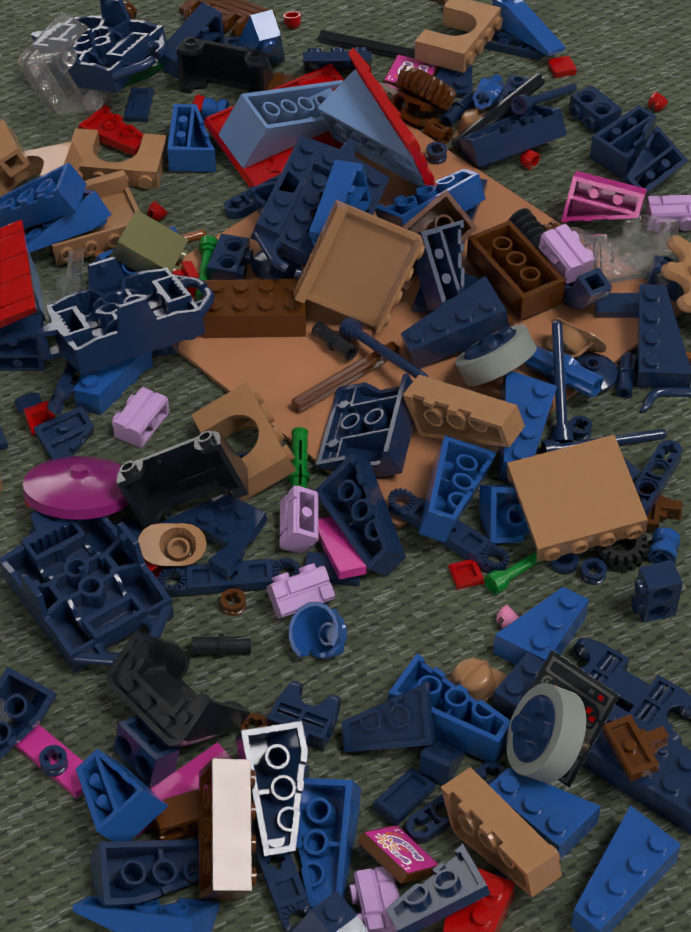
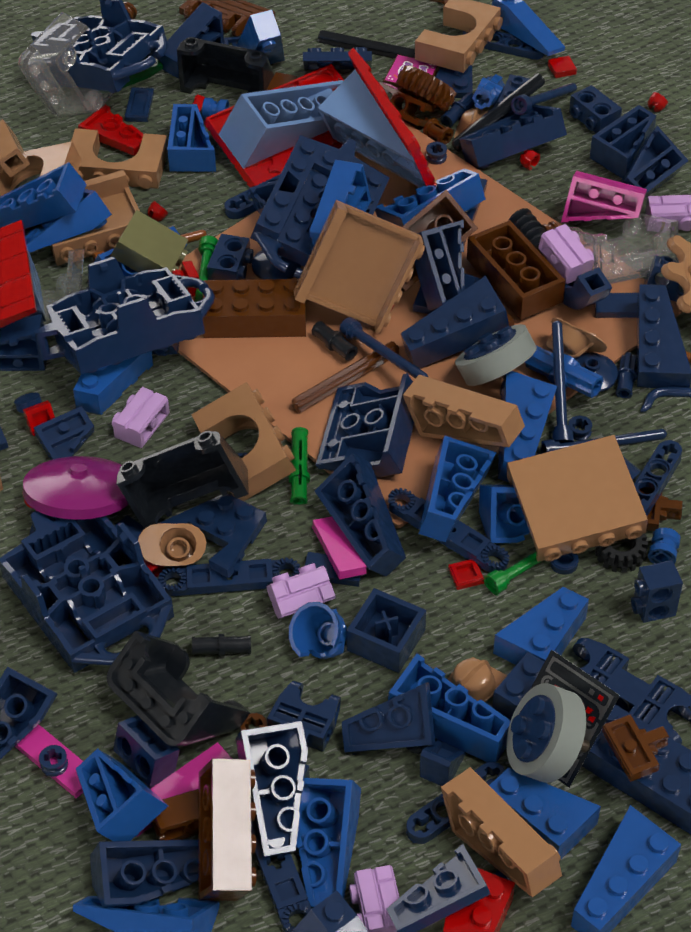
dark blue plate [47,362,79,414] -> none
reddish brown bush [220,588,246,616] -> none
lavender brick [280,486,318,553] -> none
red hinge [283,11,301,29] -> none
tile [357,825,438,883] -> none
dark blue tile [372,767,436,826] -> none
bright pink hinge [496,604,519,629] -> none
dark blue bush [580,558,607,585] -> none
none -> dark blue brick [347,588,426,673]

